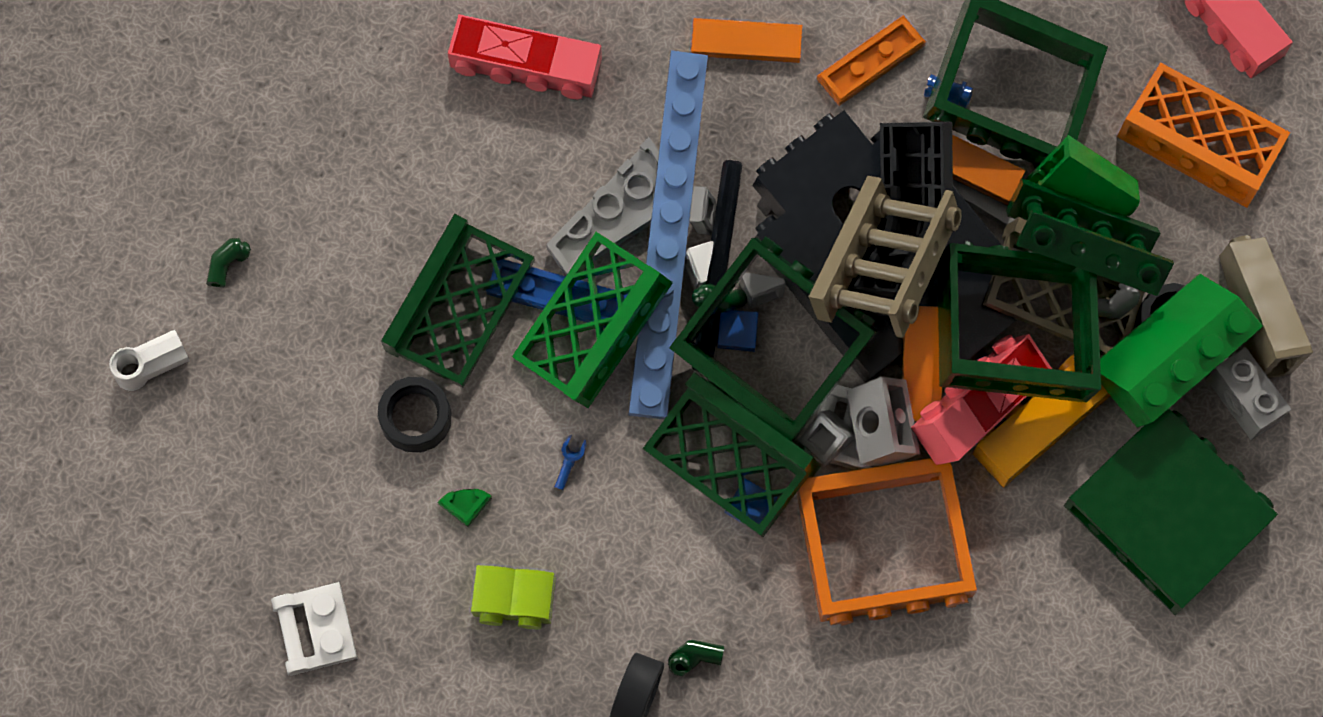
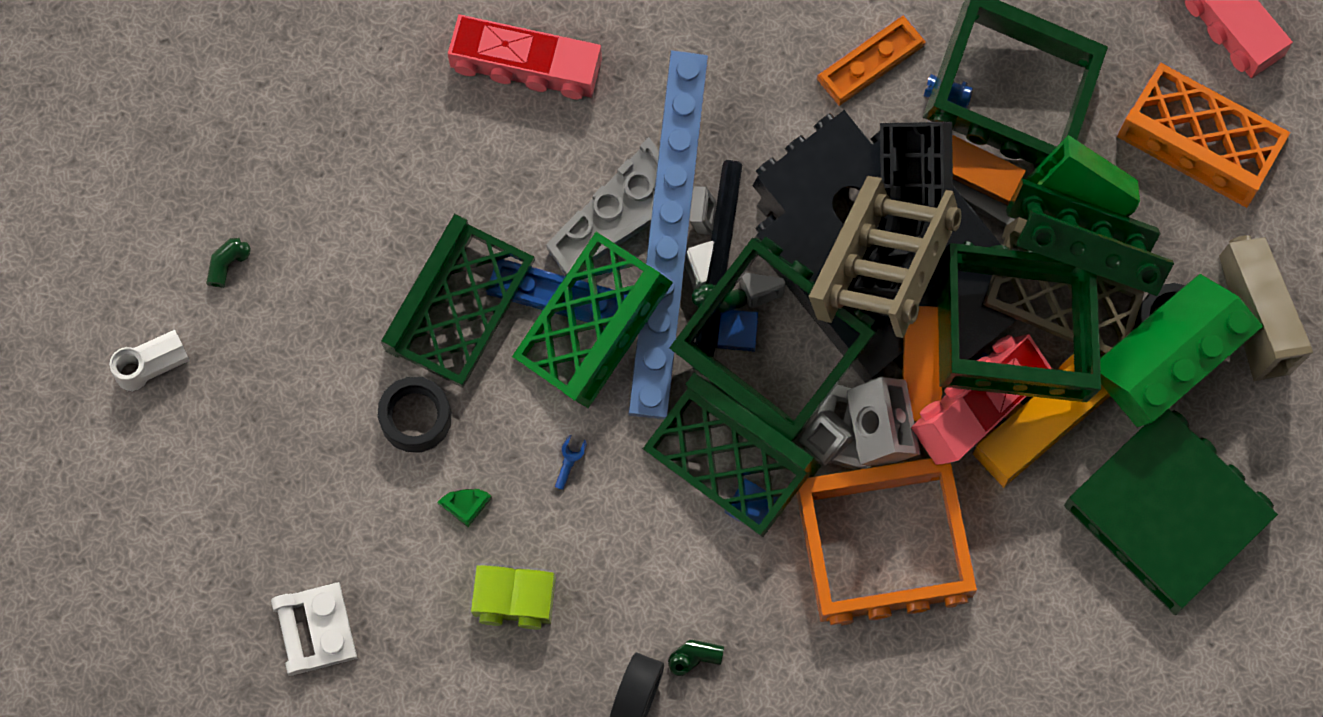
orange tile [691,18,802,63] -> none
dark grey arm [1098,283,1140,319] -> none
light grey brick [1206,347,1291,440] -> none

